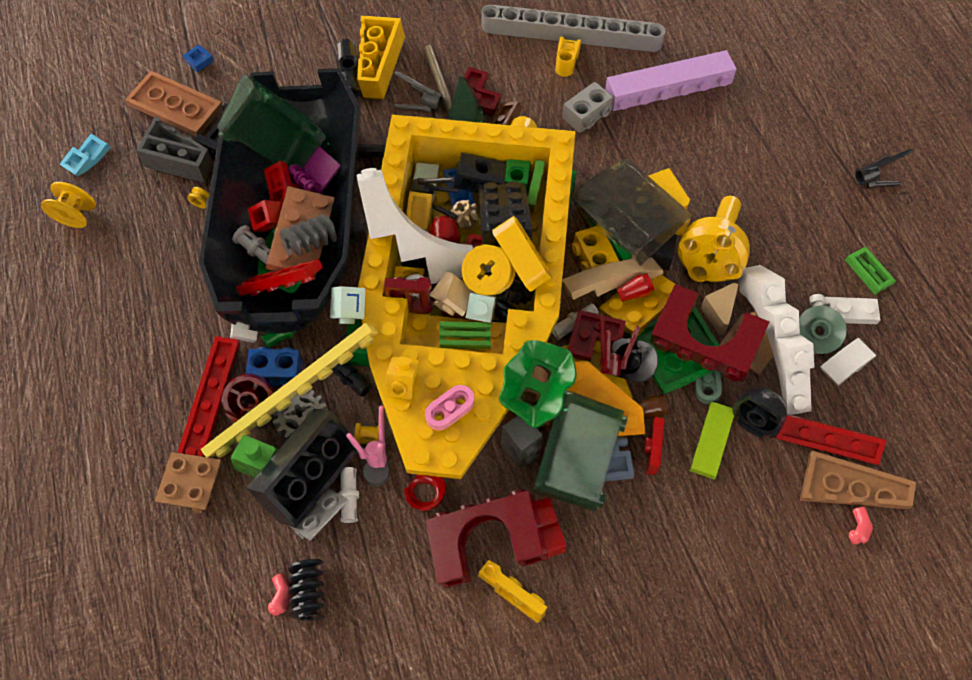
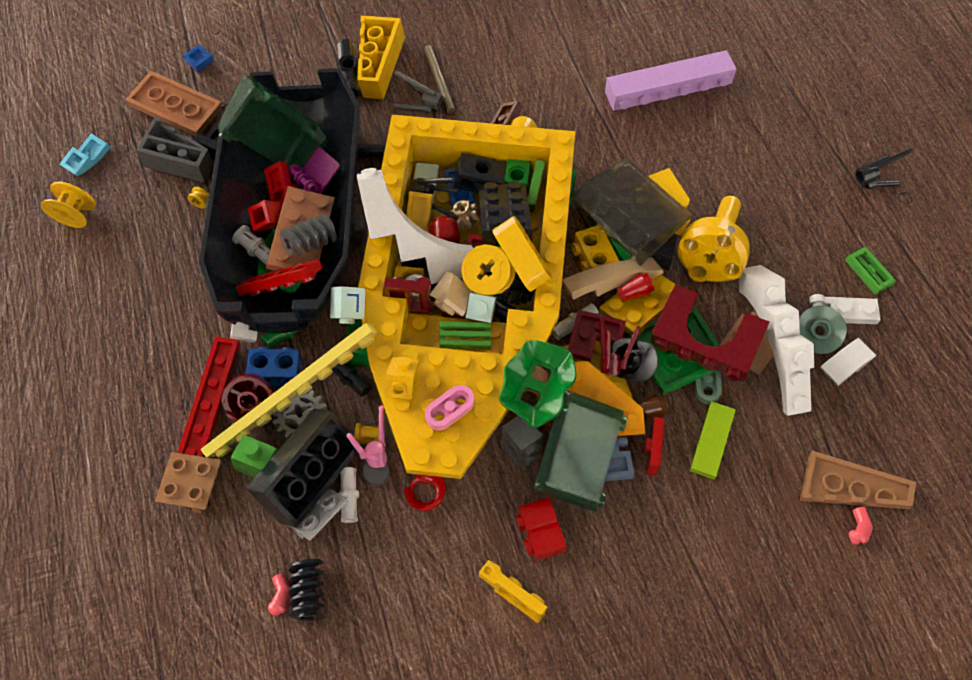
dark red arch [426,489,549,588] -> none
clear green slope [447,76,484,123] -> none
dark red plate [453,67,501,115] -> none
light grey beam [481,5,665,52] -> none
yellow piece [555,36,581,77] -> none
light grey brick [562,82,613,133] -> none
tan slope [701,283,739,336] -> none
black cylinder [733,387,787,438] -> none
red plate [775,414,886,465] -> none

